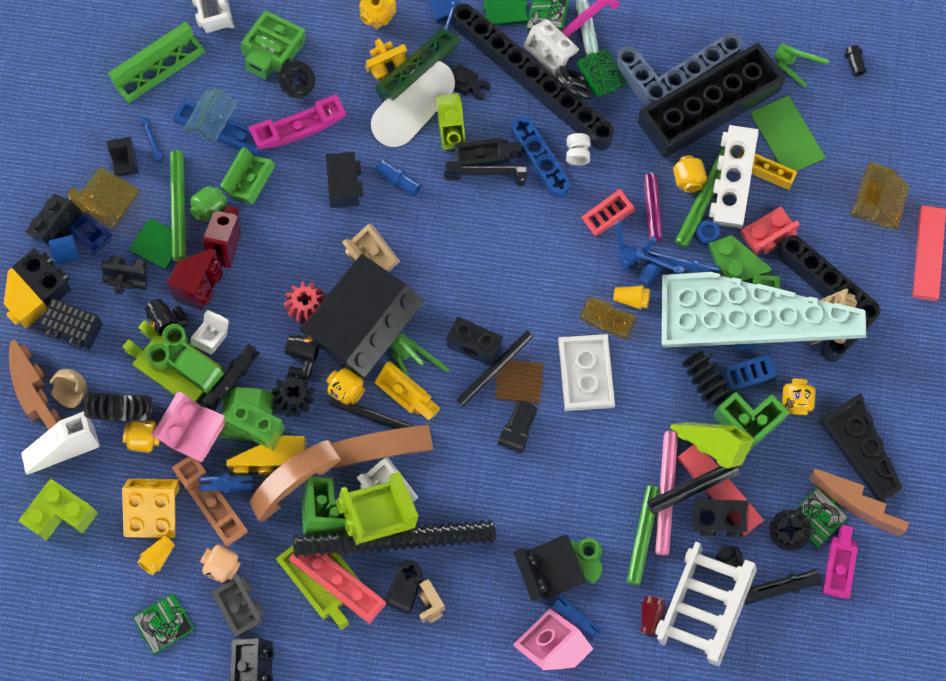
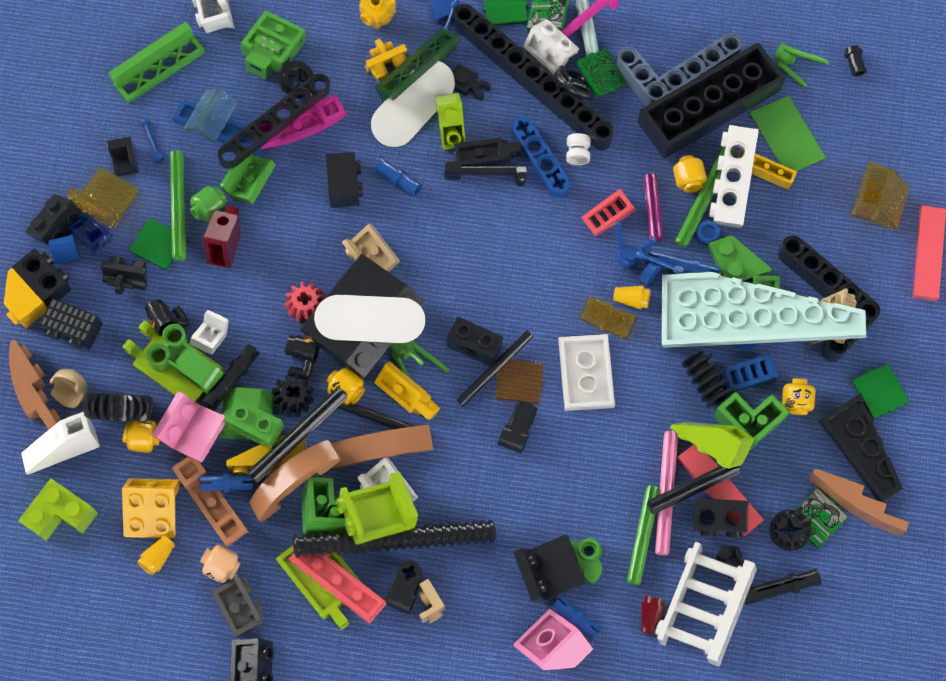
piece [133,593,195,655] -> none
dark red slope [167,249,223,311] -> none
coral bracket [740,207,800,256] -> none
dark pink hinge [822,525,858,600] -> none
none -> black beam [218,73,330,169]
none -> black axle [247,387,347,483]
none -> white sticker [314,295,425,343]
none -> green piece [851,364,910,419]

